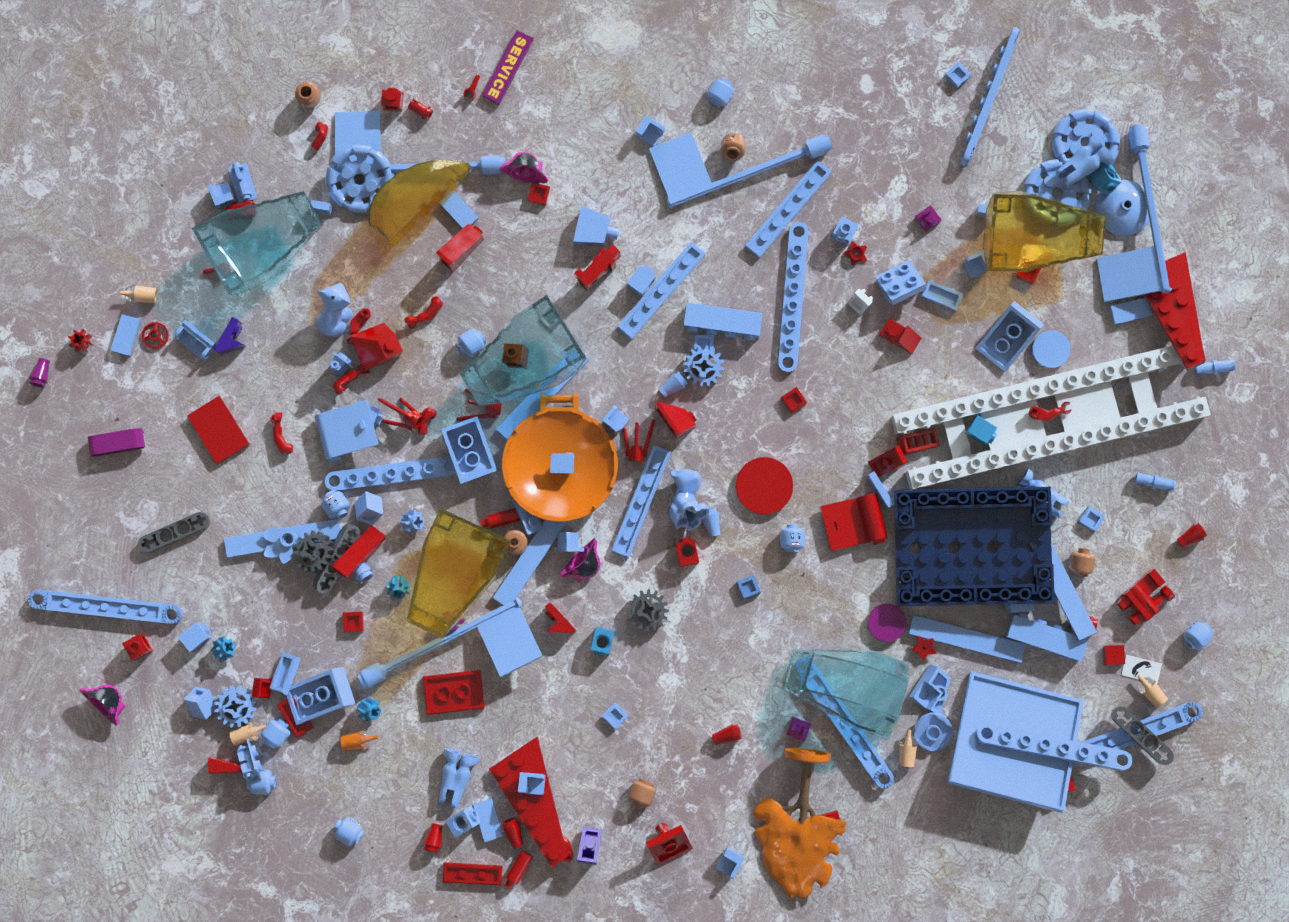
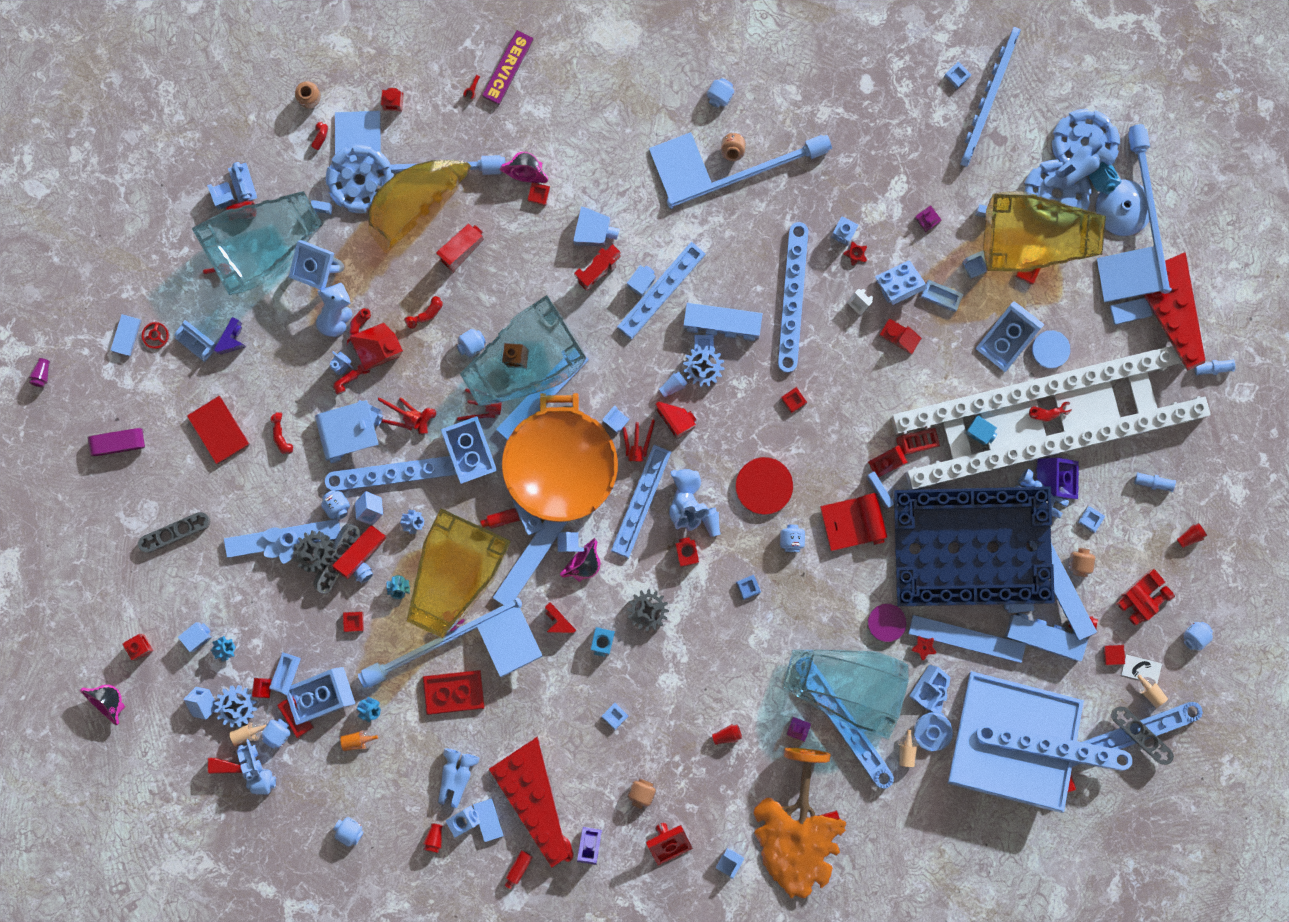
light blue plate [28,590,183,624] -> none
red gear [68,329,93,353] -> none
light nougat piece [120,284,157,304] -> none
red pin [408,98,433,120] -> none
light blue tile [439,190,479,229] -> none
red tile [443,862,503,886] -> none
red cone [501,818,524,848] -> none
nougat head [502,530,528,556] -> none
light blue panel [518,772,546,795] -> none
light blue panel [549,452,574,473] -> none
light blue panel [636,116,665,147] -> none
light blue tile [745,161,832,259] -> none
none -> light blue tile [288,240,345,290]
none -> dark purple slope [1036,458,1079,499]

